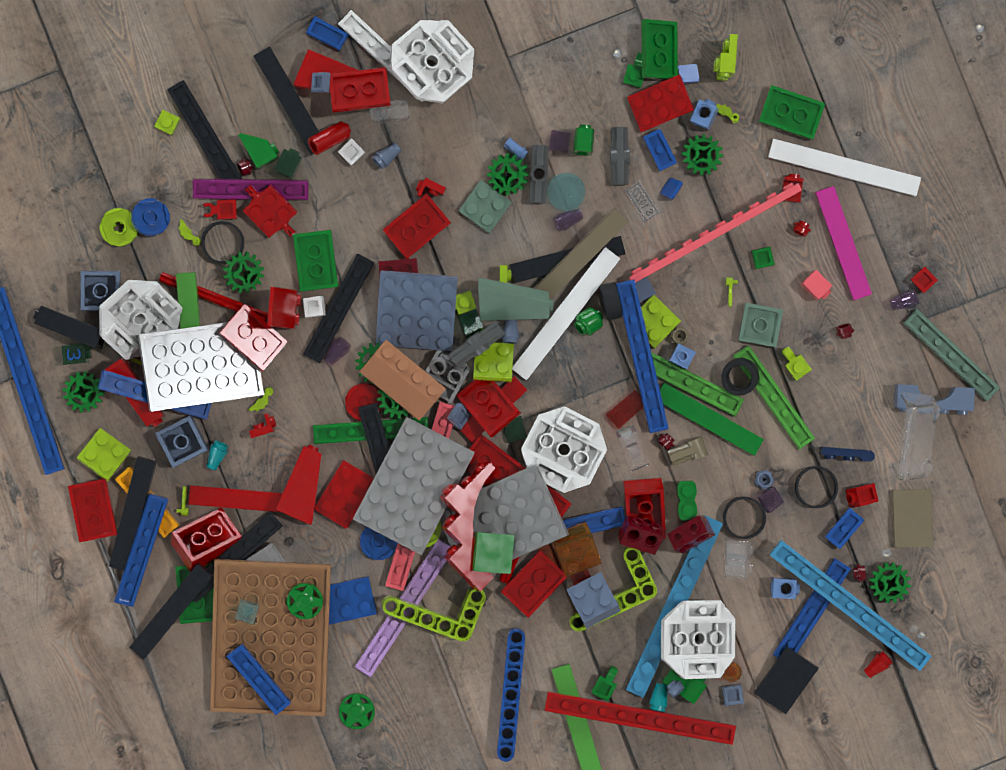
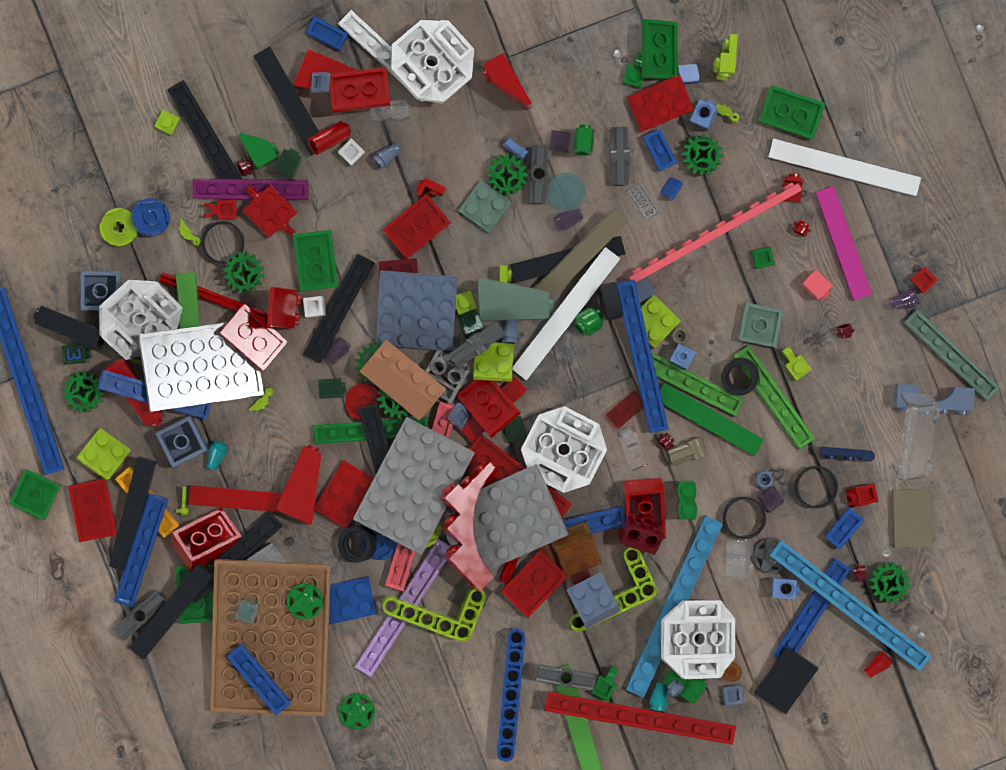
red bracket [249,413,277,438] -> none
green tile [472,532,515,574] -> none
dark red brick [667,515,715,554] -> none
lime piece [725,277,738,307] -> none
none -> green plate [9,469,61,520]
none -> dark grey piece [113,590,167,641]
none -> clear green brick [318,378,347,399]
none -> black tyre [338,525,377,563]
none -> red slope [482,53,532,110]
none -> dark grey piece [536,664,596,691]
none -> dark grey wheel [753,537,785,573]

